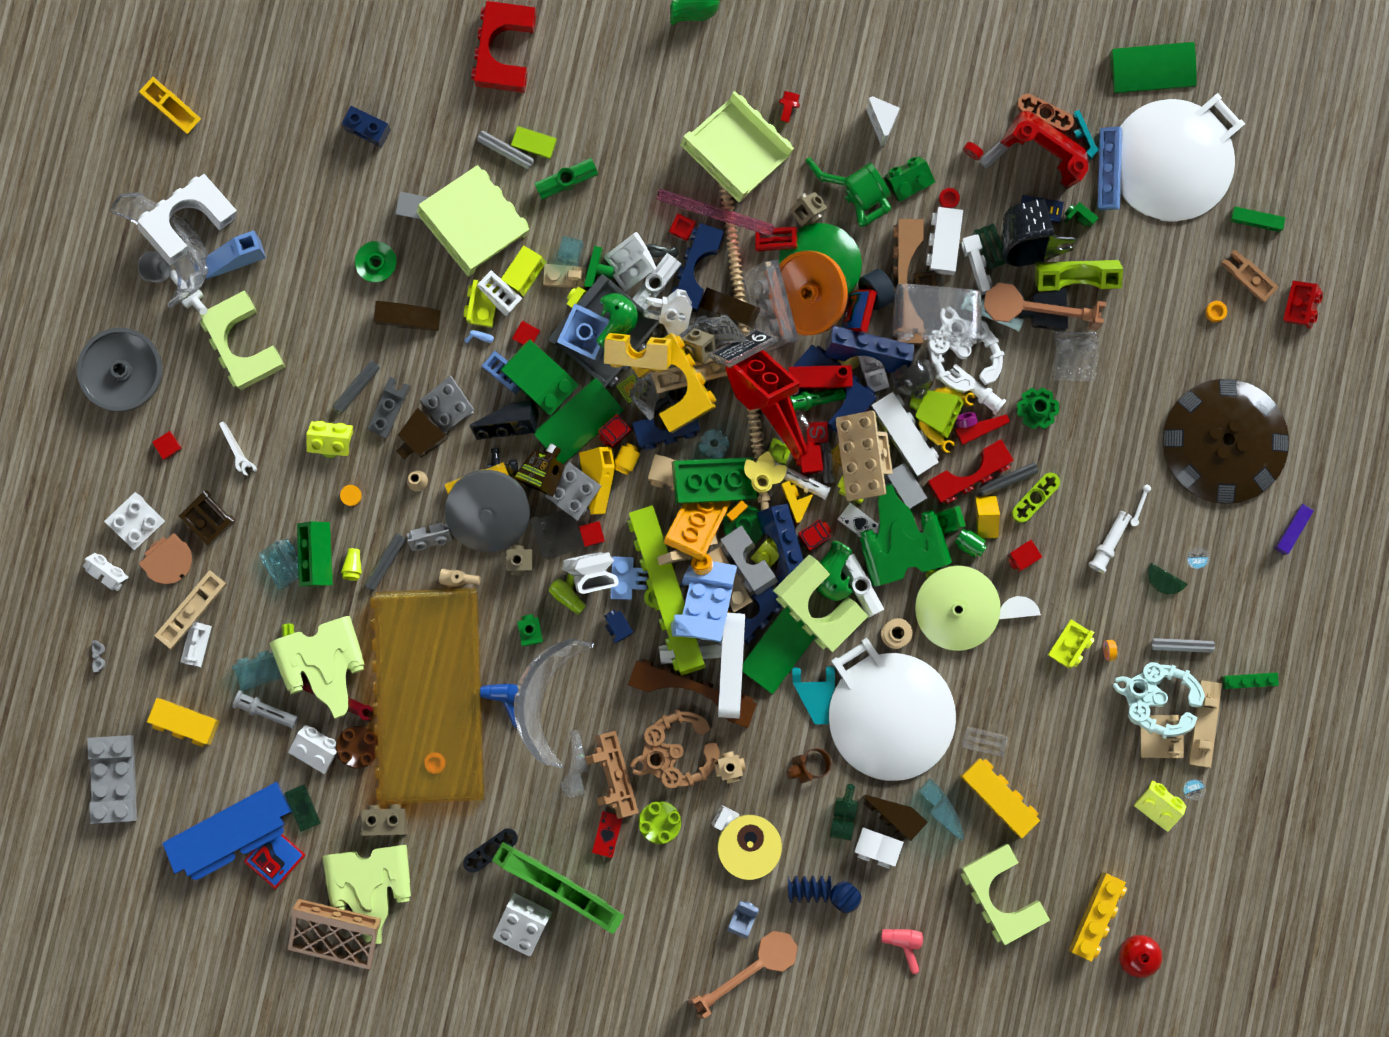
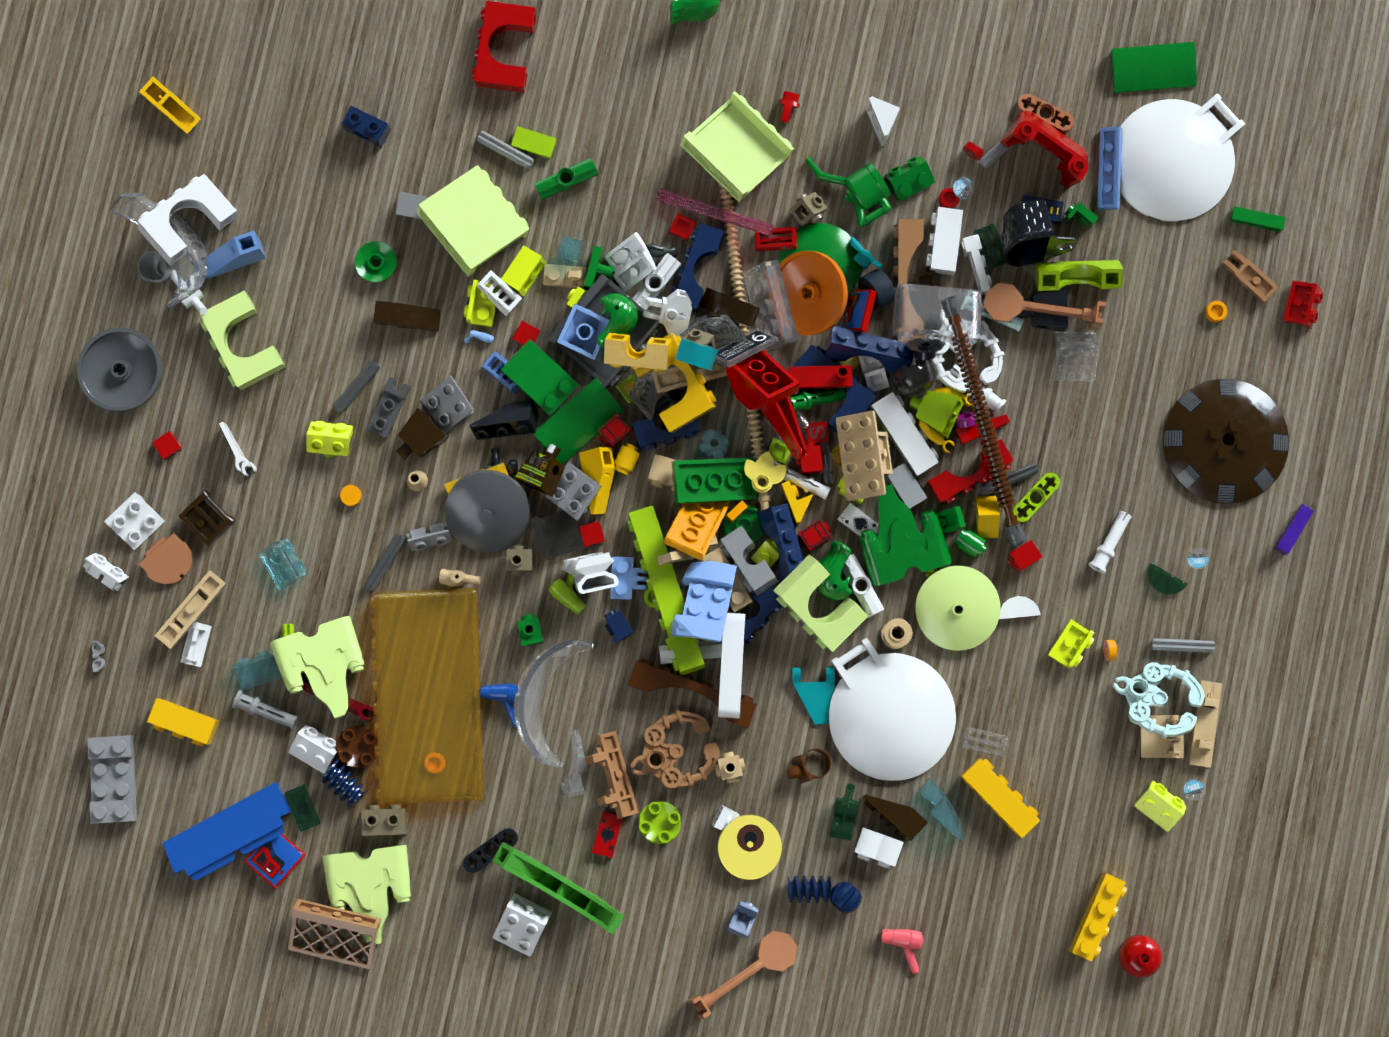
green brick [297,521,333,587] -> none
neon yellow cone [341,548,362,581] -> none
light orange tile [691,554,713,575] -> none
green slope [742,606,816,695] -> none
yellowish green arch [960,843,1050,945] -> none
green plant [1016,387,1059,430] -> none
teal piece [1073,110,1099,161] -> none
white hinge [1130,485,1151,526] -> none
green piece [1222,672,1279,689] -> none
none -> dark blue piece [321,760,369,807]
none -> teal brick [675,338,718,370]
none -> teal animal [850,237,883,269]
none -> black piece [906,337,944,360]
none -> reddish brown hose [941,296,1027,547]
none -> clear tile [953,177,974,199]

